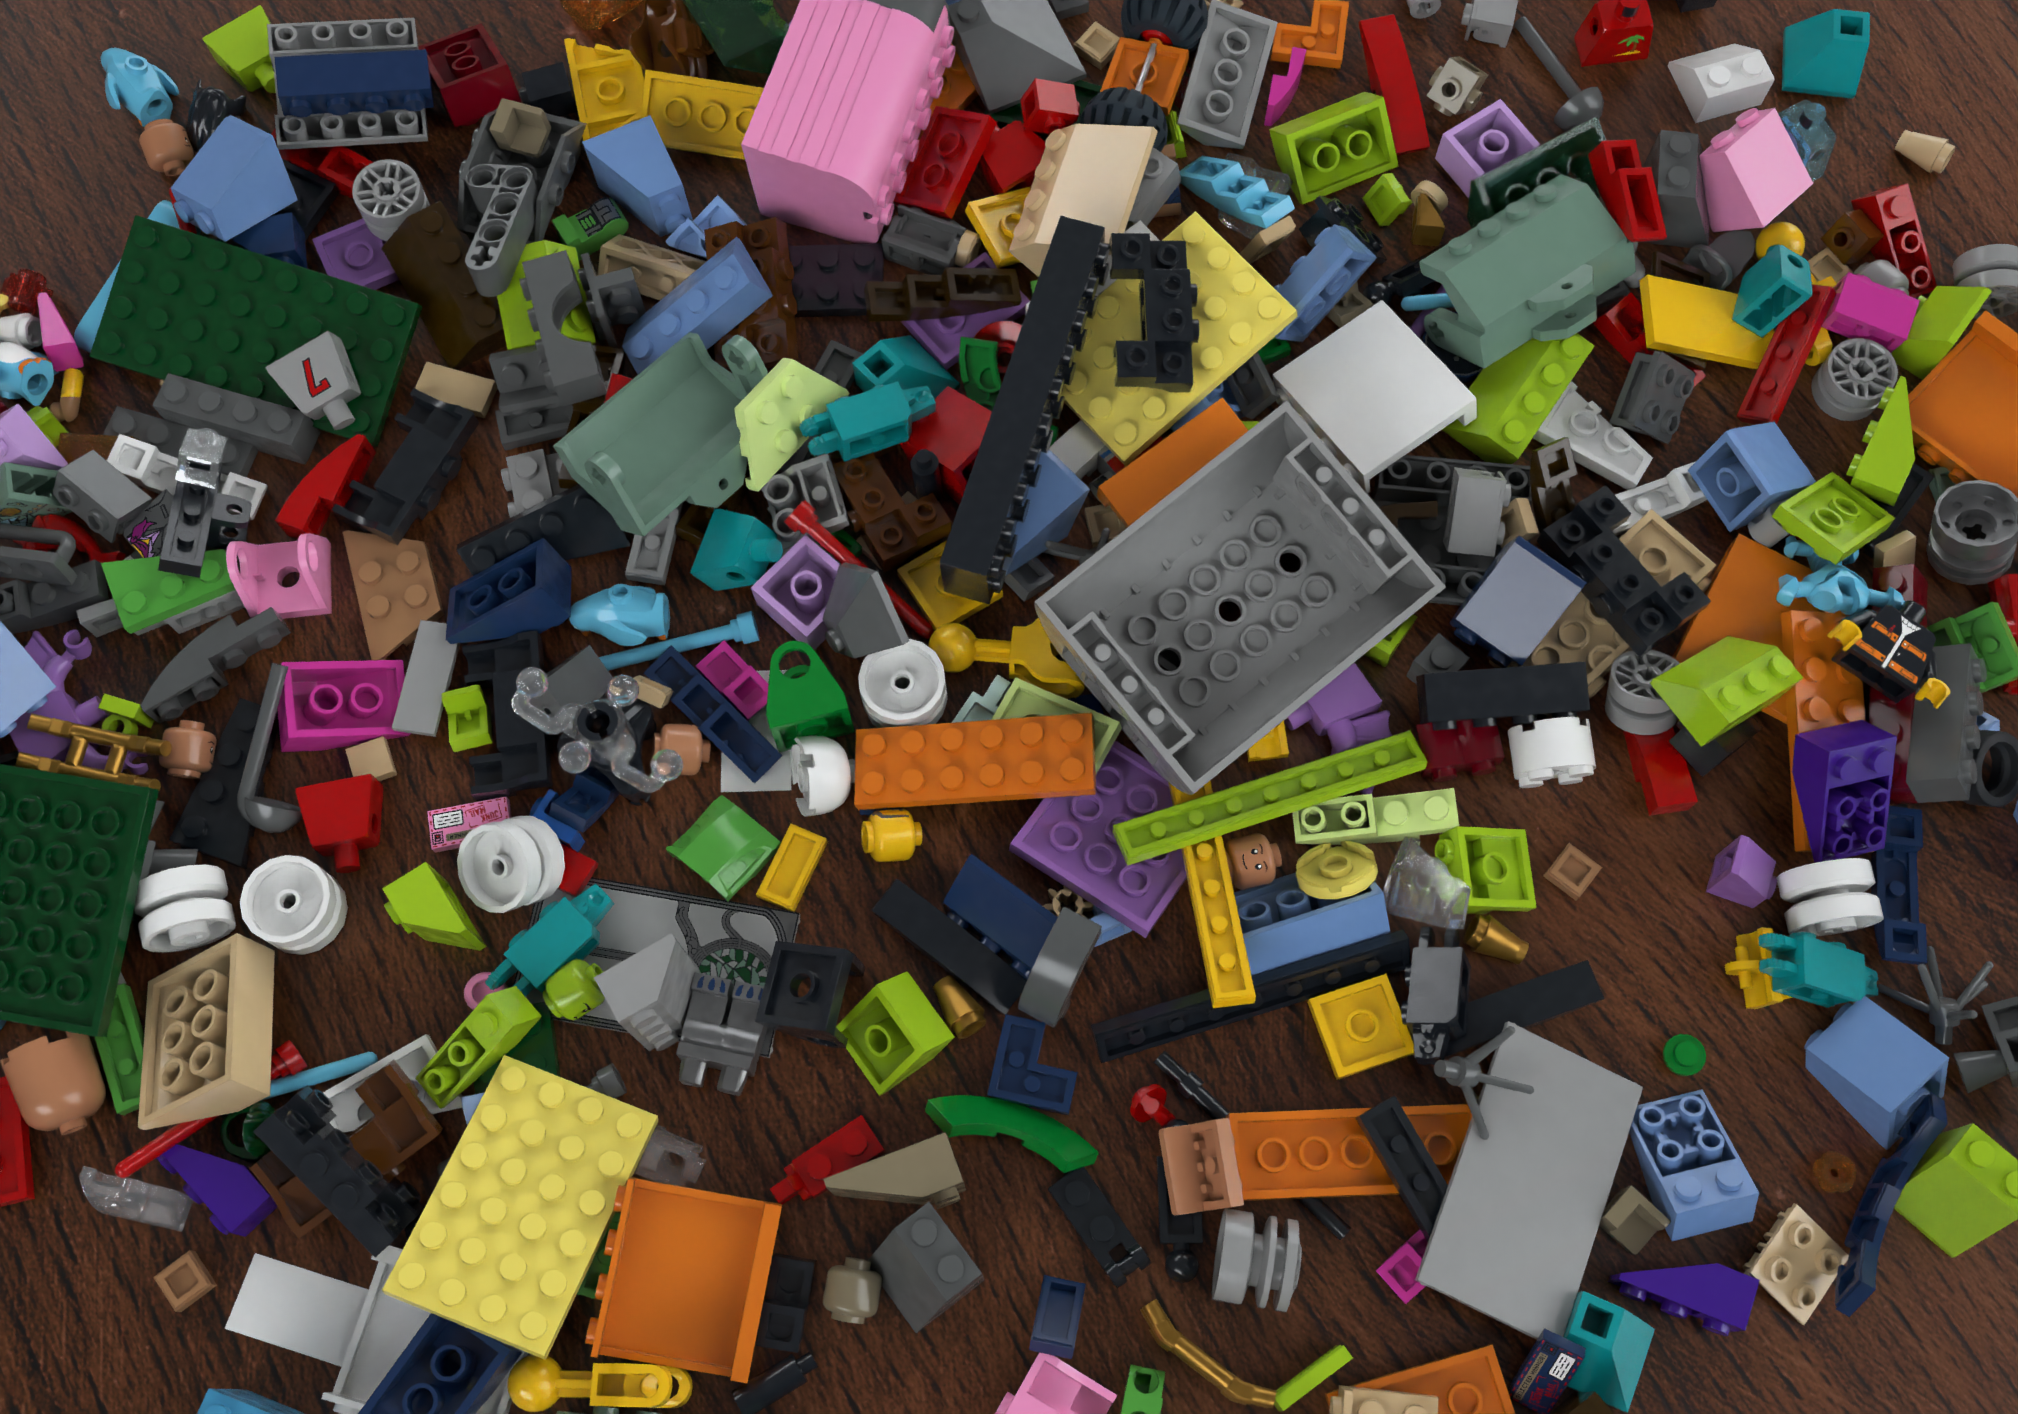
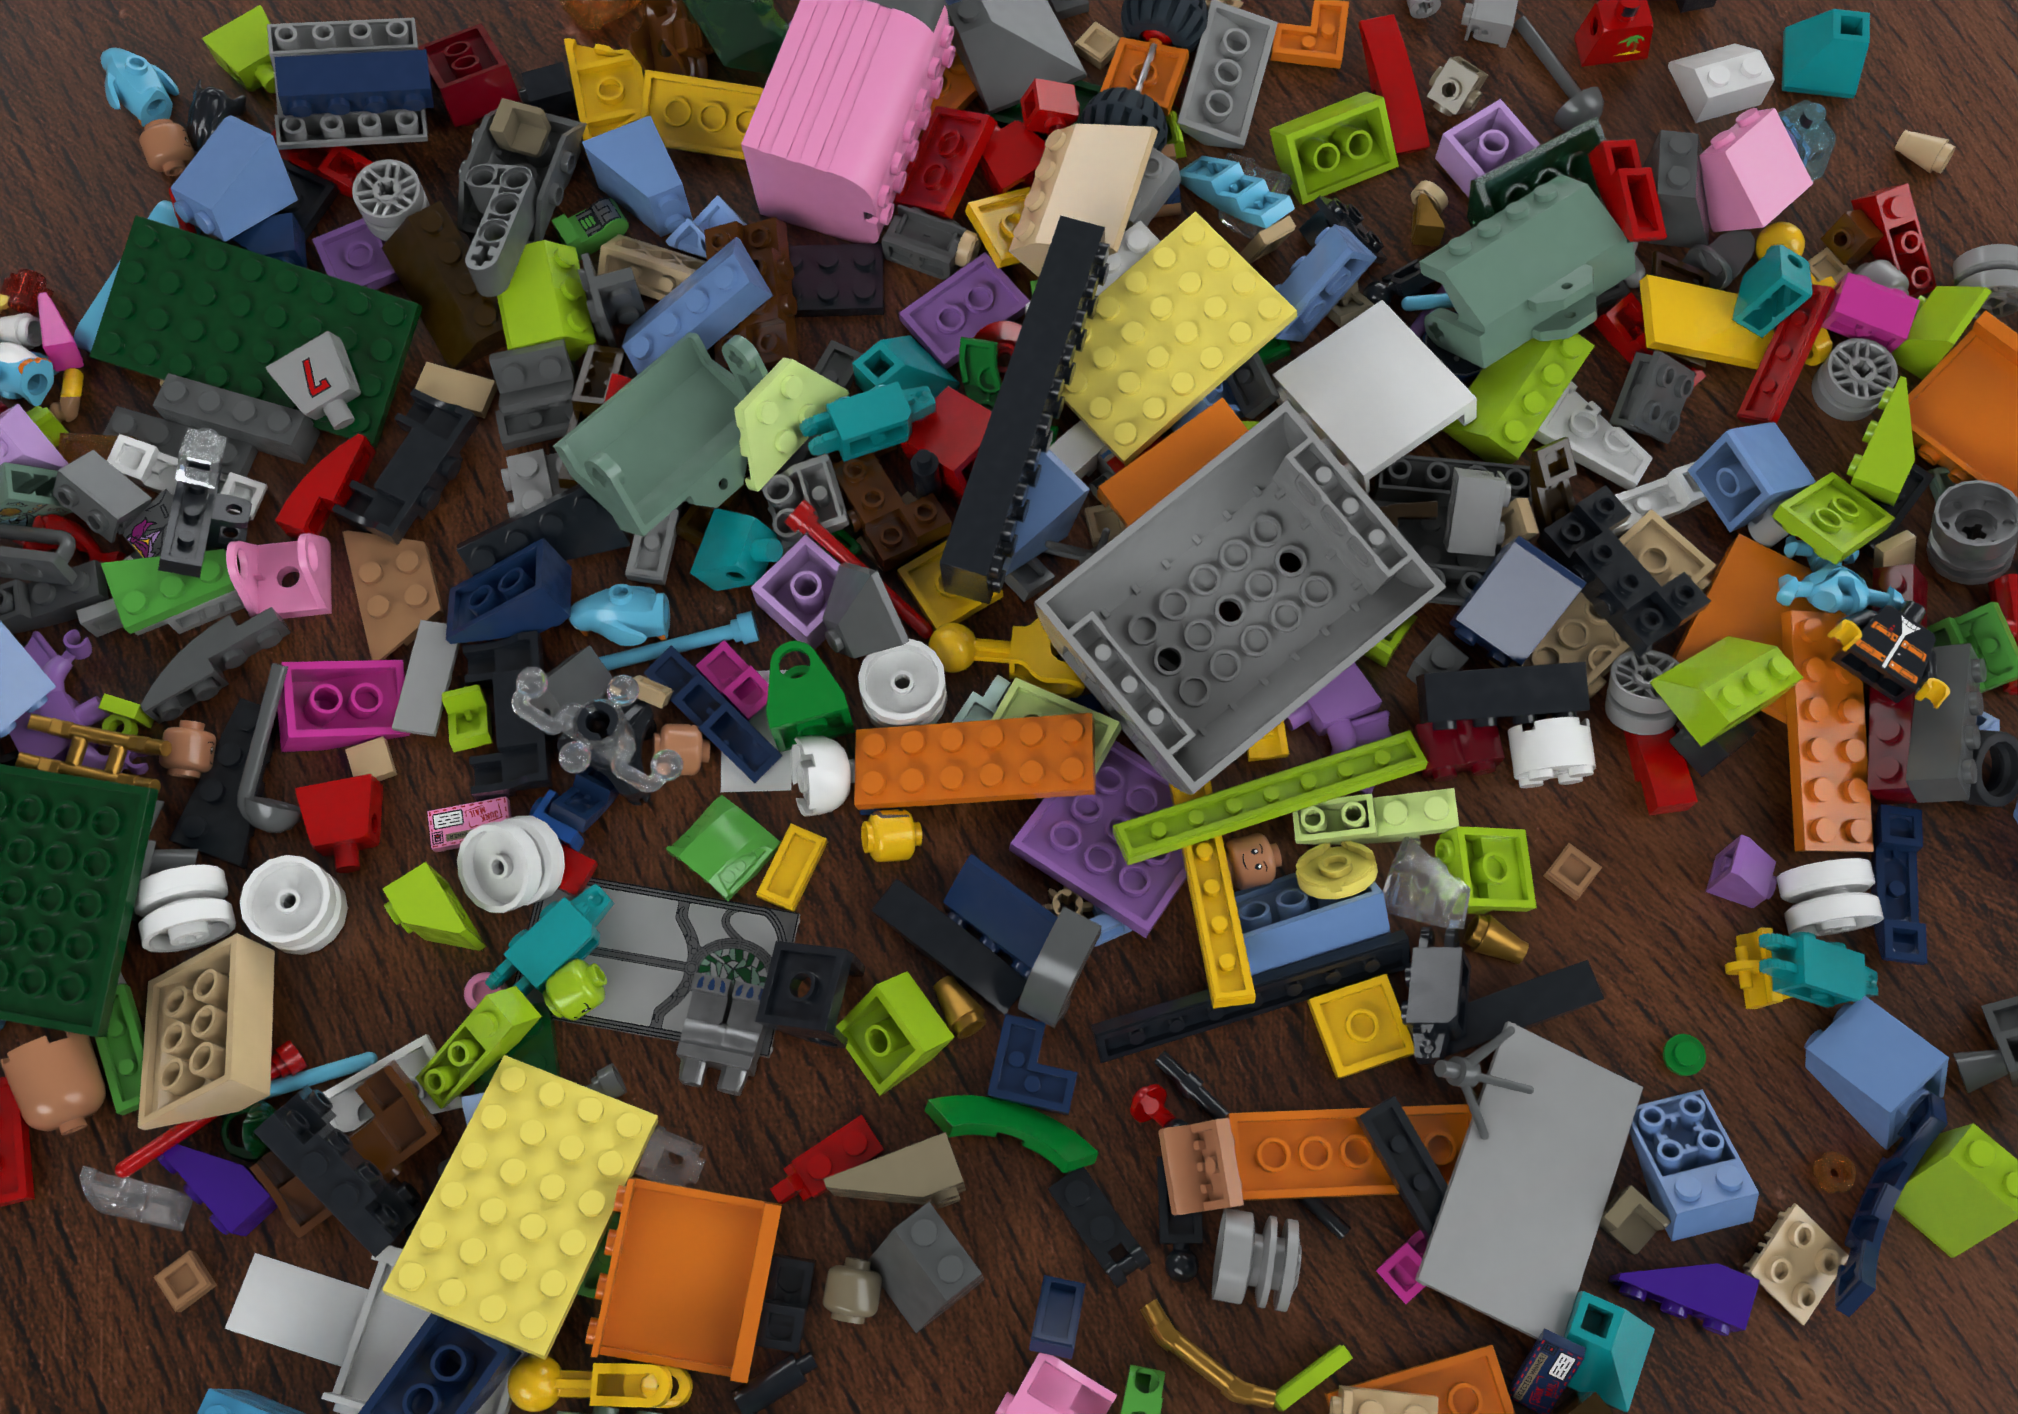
dark grey arch [520,250,607,407] -> none
light grey slope [594,933,702,1051] -> none
dark brown slope [864,267,1022,322] -> none
black bracket [1109,233,1199,392] -> none
dark pink slope [1264,47,1307,126] -> none
lime tile [1362,173,1413,226] -> none
dark purple slope [1792,720,1897,863] -> none
dark grey plant [1877,946,1994,1045] -> none

